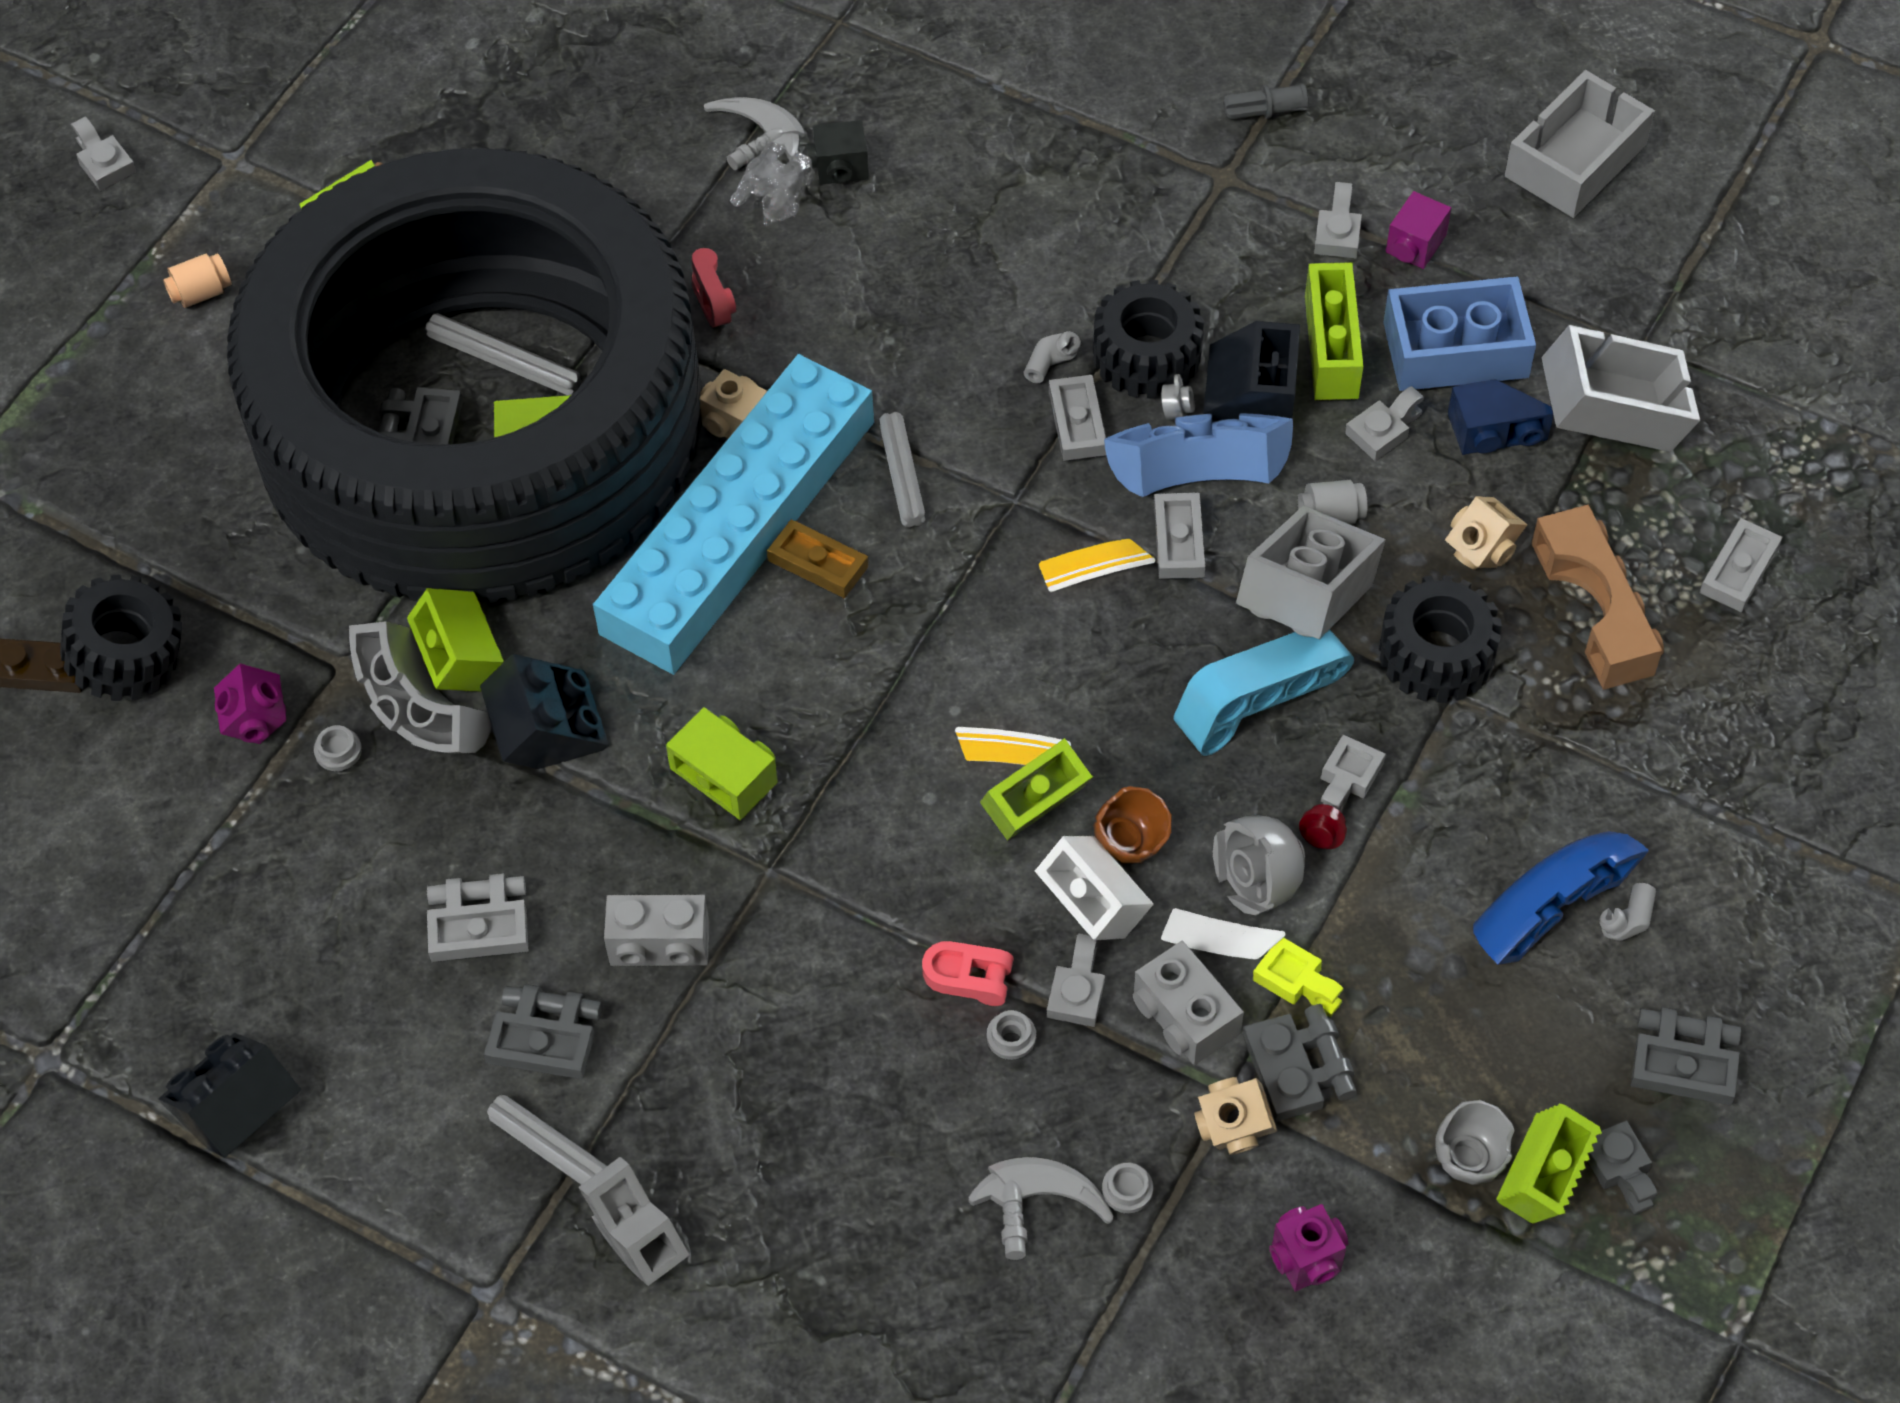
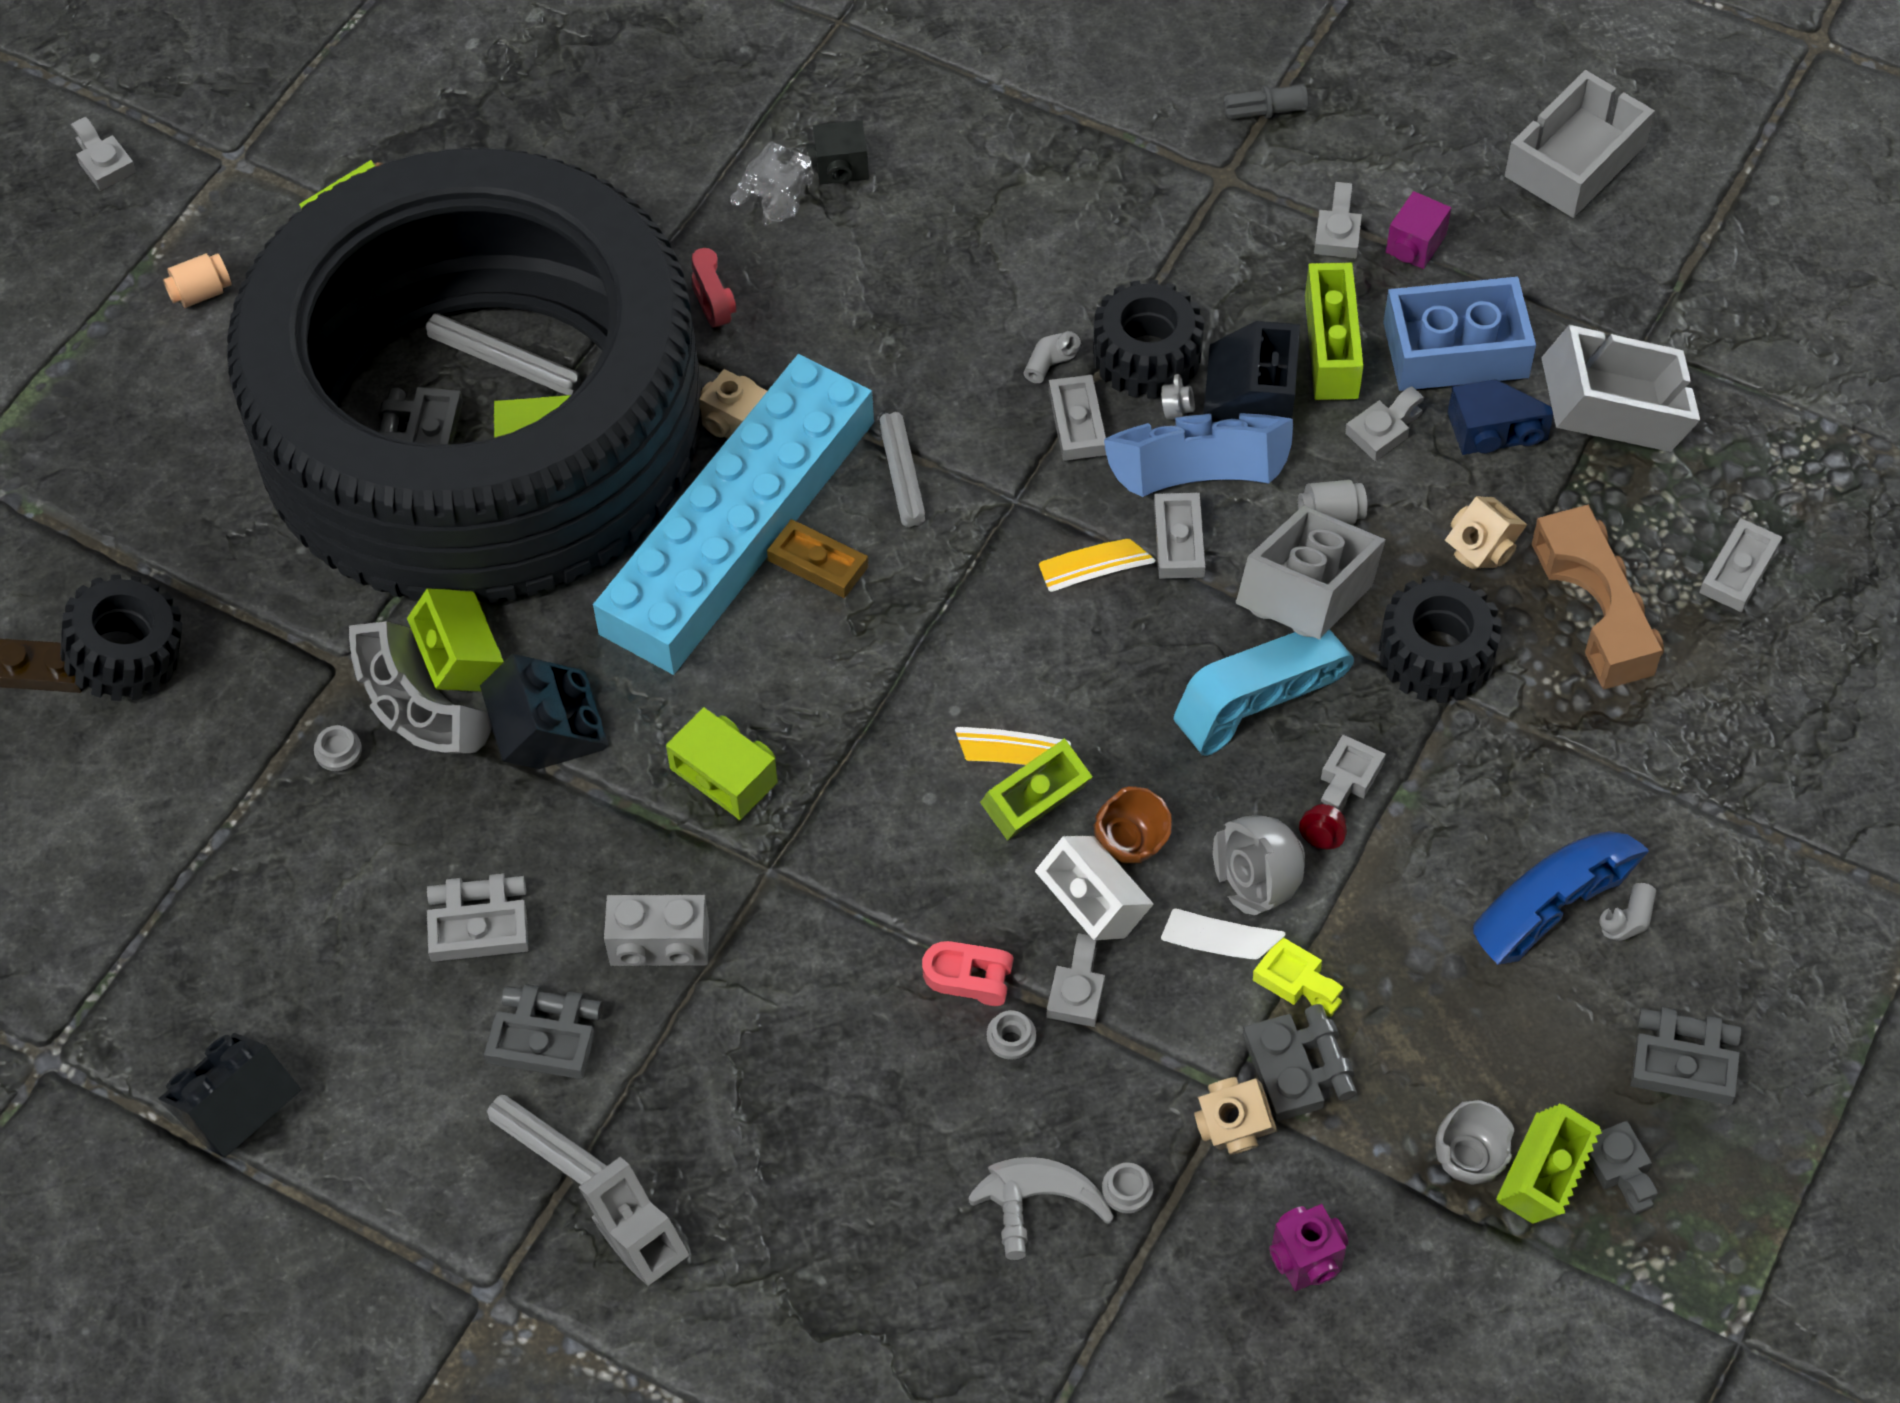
magenta brick [214,663,286,744] -> none
light grey piece [704,97,805,170] -> none
light grey brick [1133,940,1244,1065] -> none

